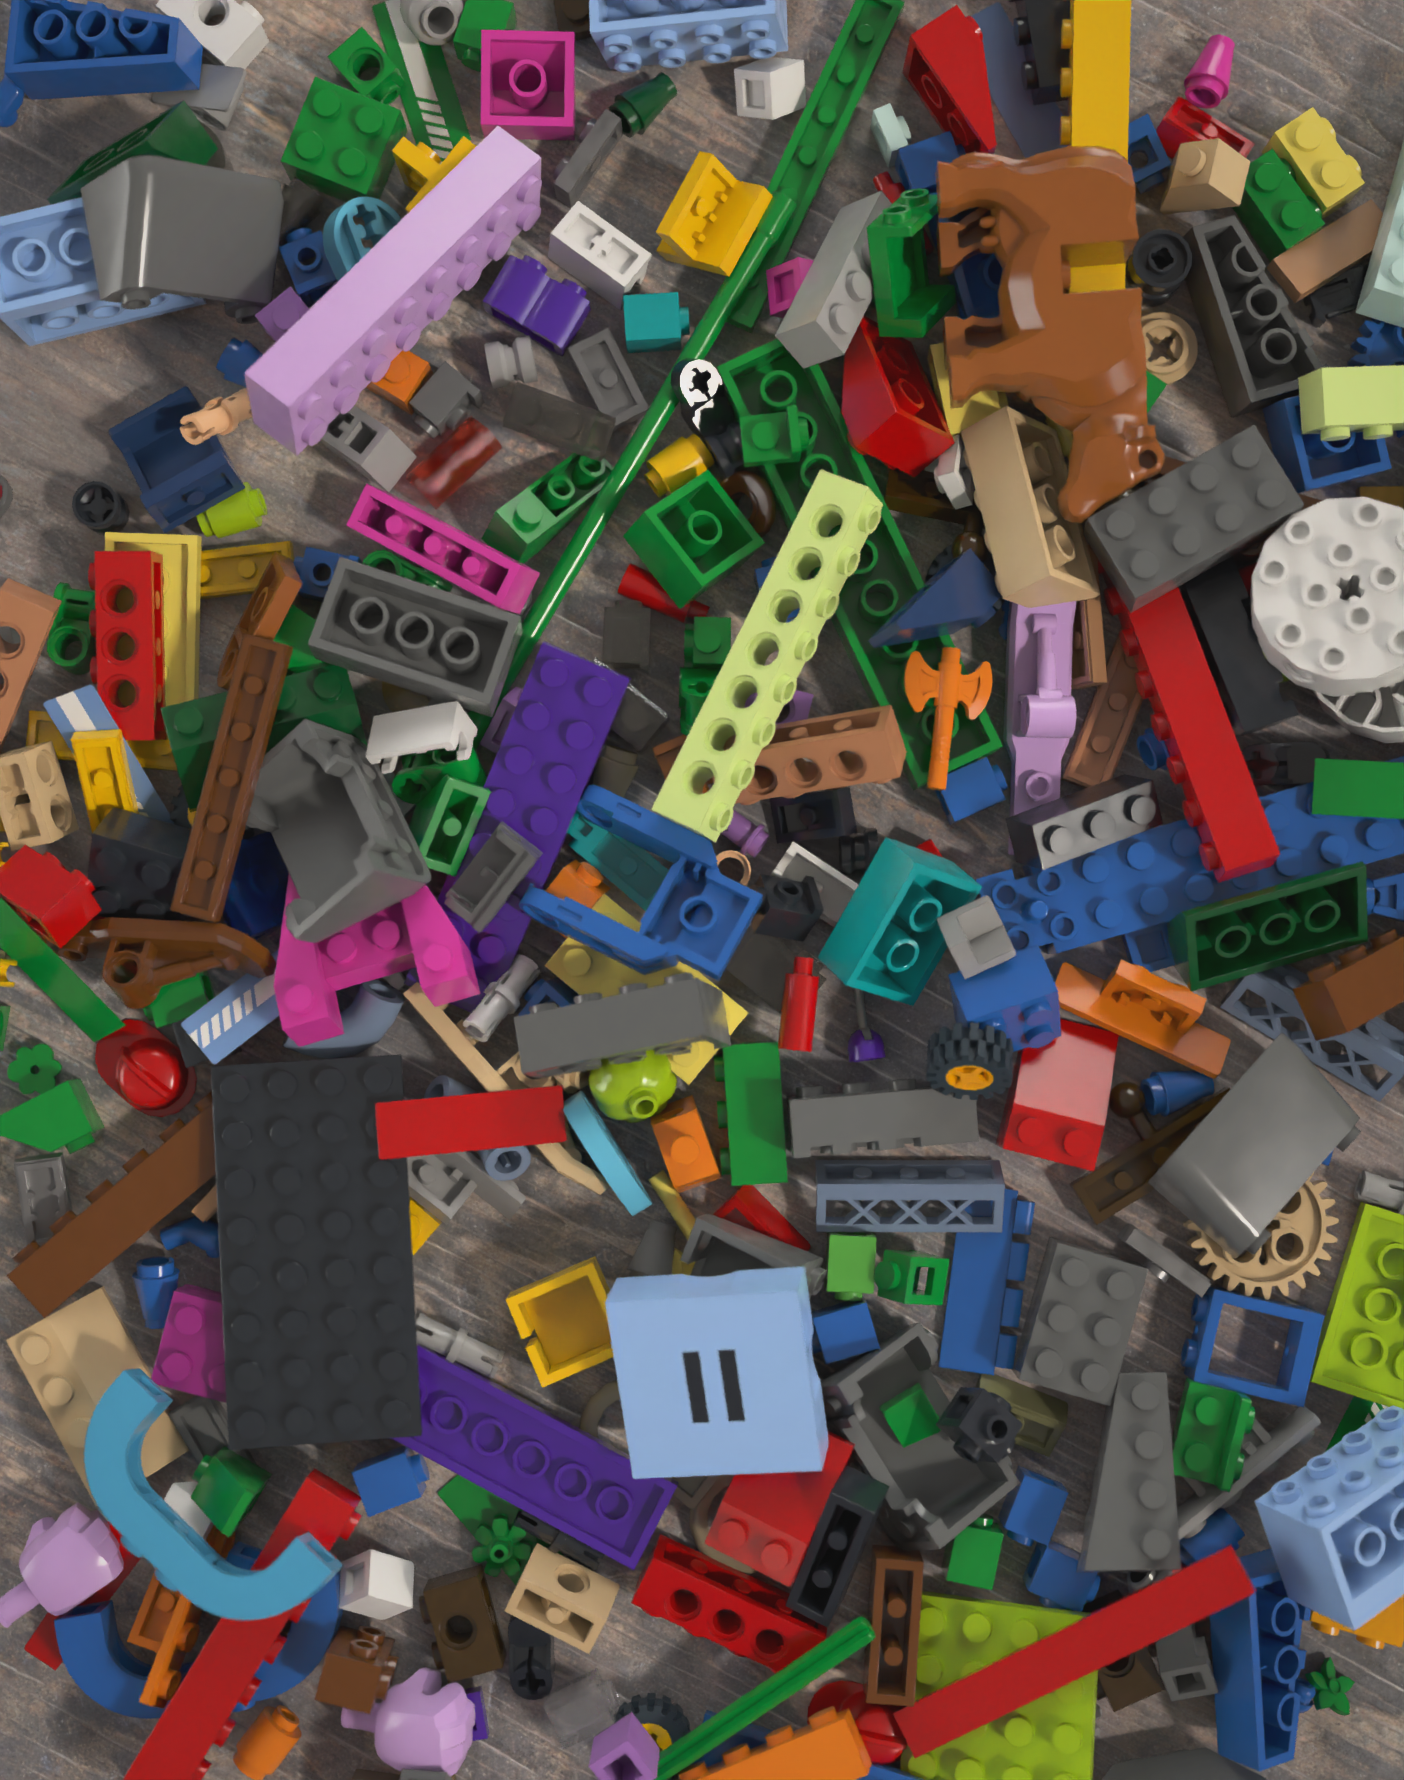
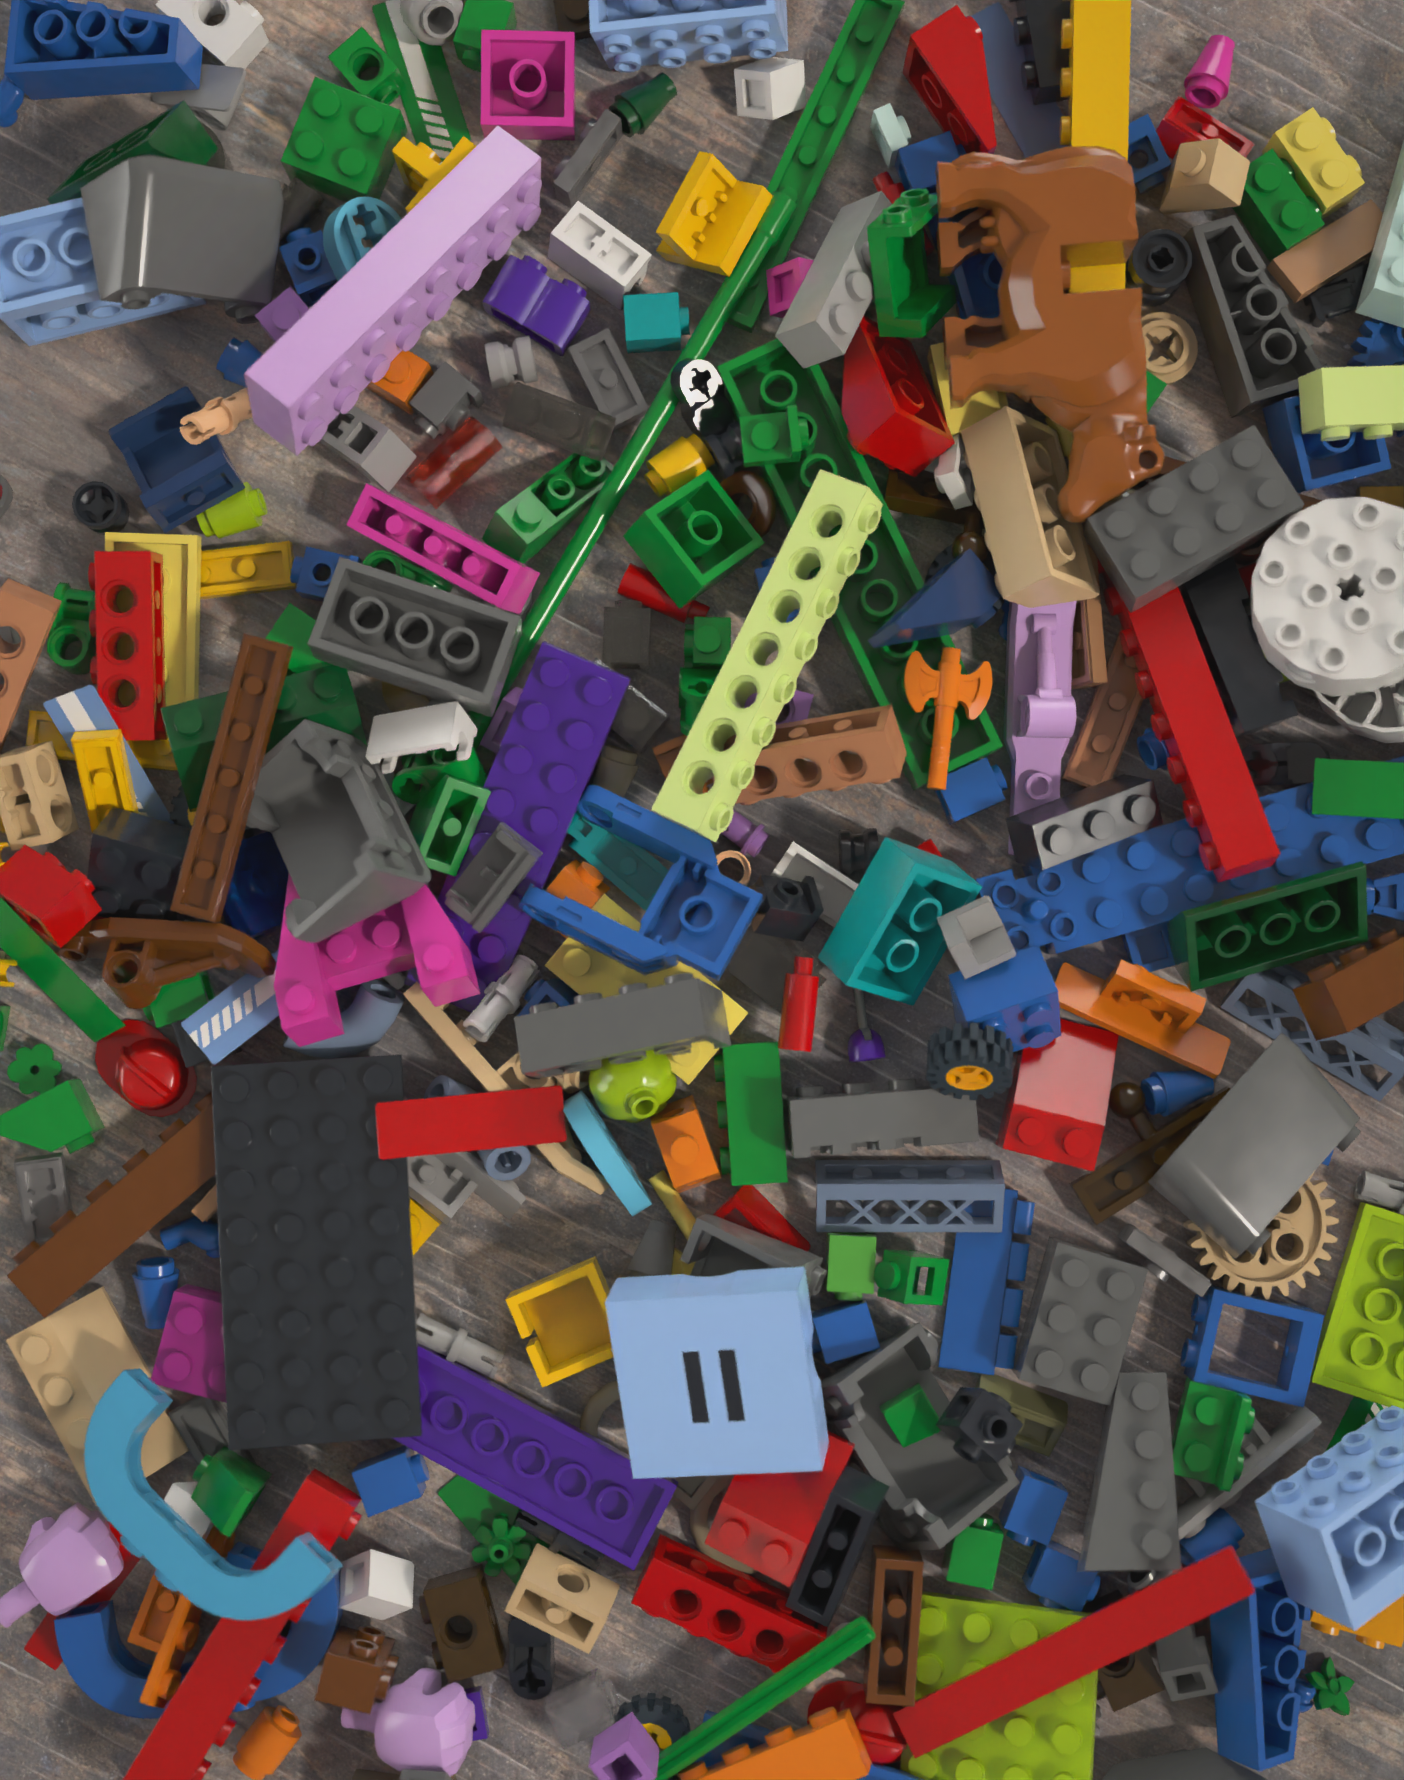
dark orange tile [217,551,302,691] -> none
black slope [770,787,857,844] -> none

